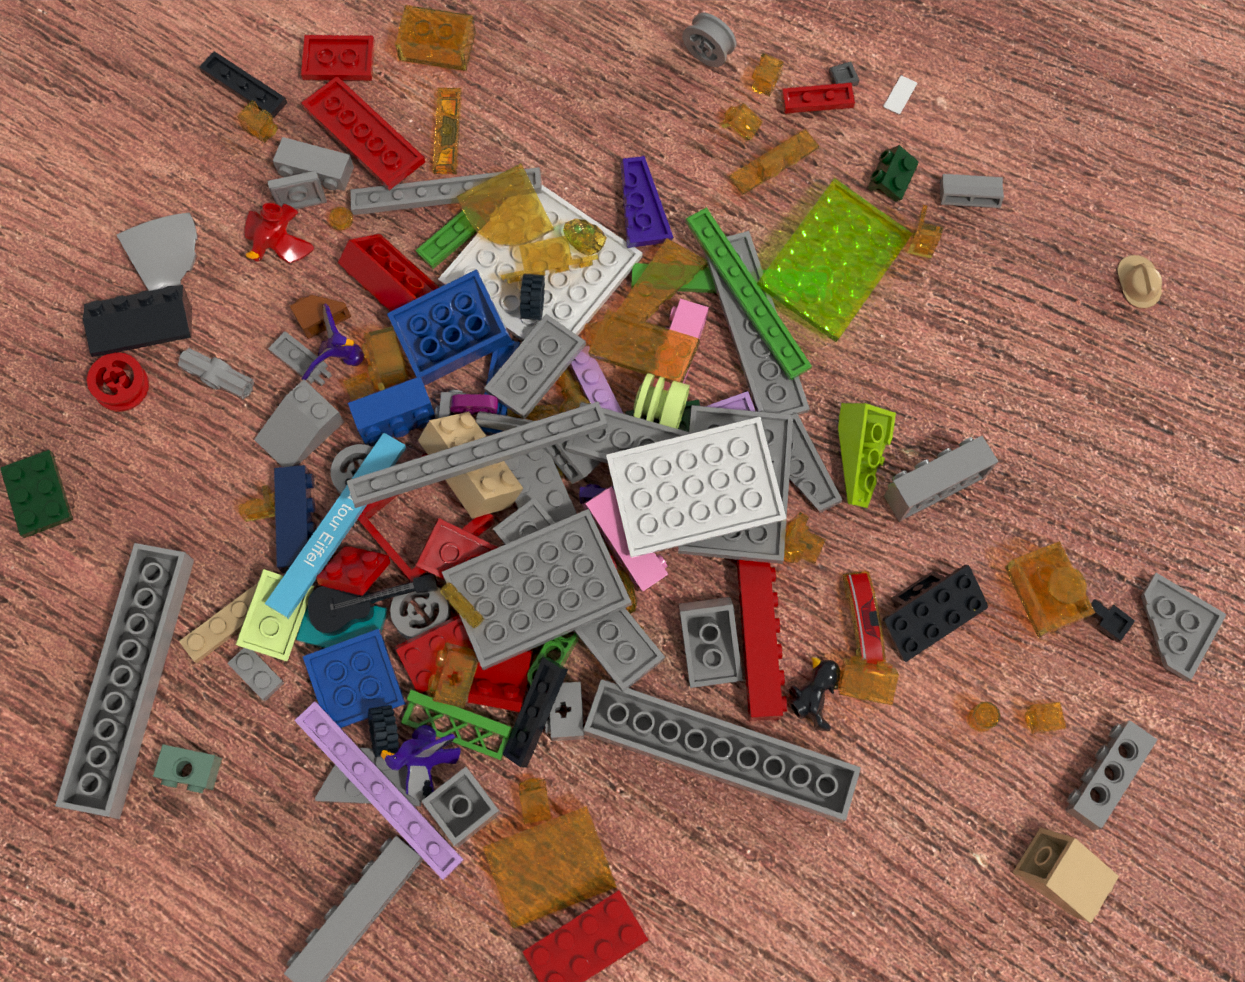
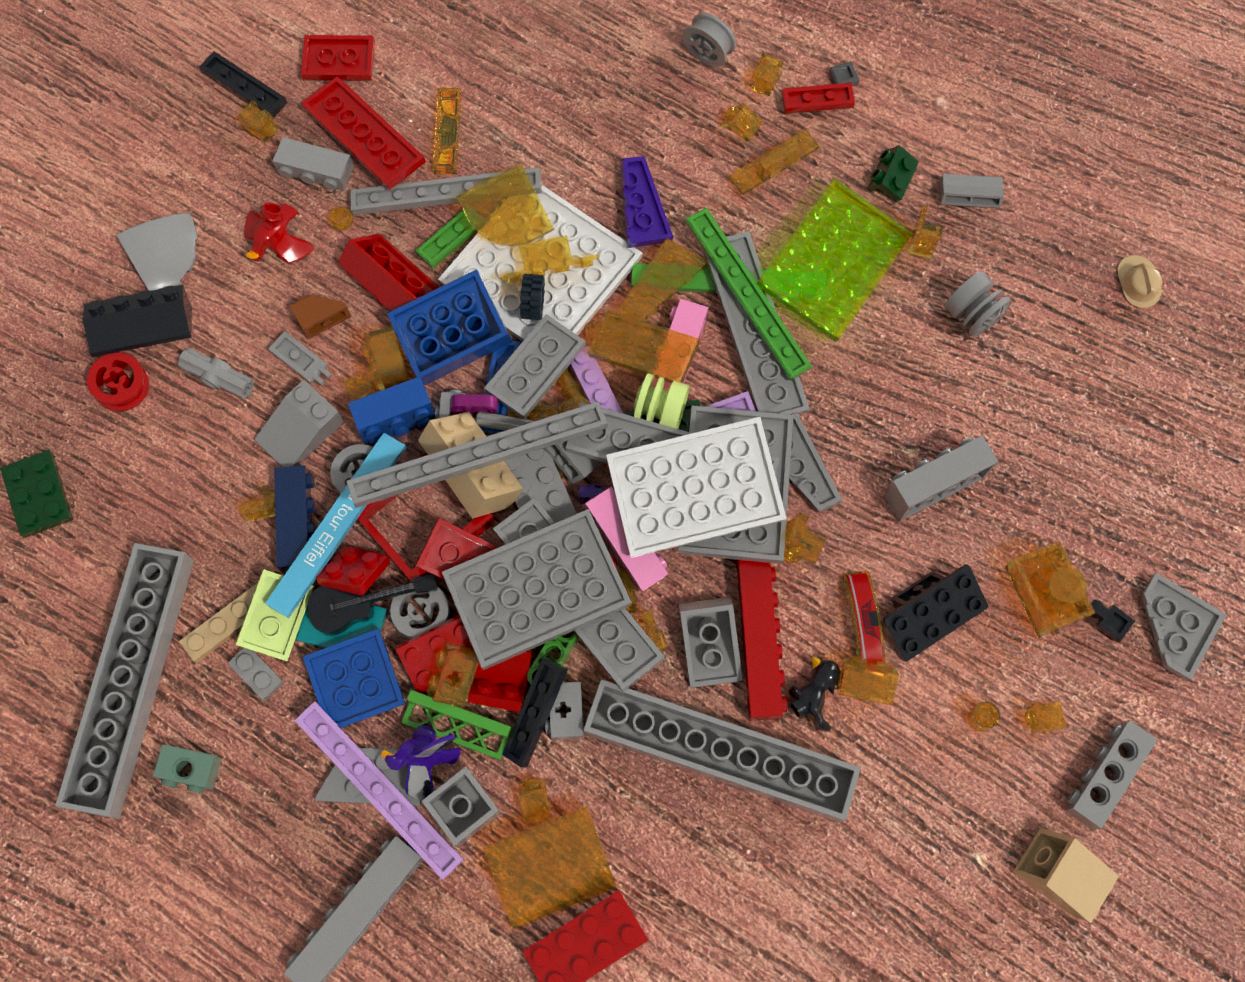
light grey plate [268,171,327,209] -> none
dark purple animal [301,304,364,381] -> none
black bush [368,705,399,757] -> none
clear yellow brick [395,5,476,71] -> none
clear yellow axle [440,582,484,628] -> none
clear yellow rock [563,218,607,256] -> none
lime wedge [838,403,896,508] -> none
white sticker [884,76,917,114] -> none
none -> clear yellow plate [641,609,667,654]
none -> light grey wheel [944,271,1012,338]

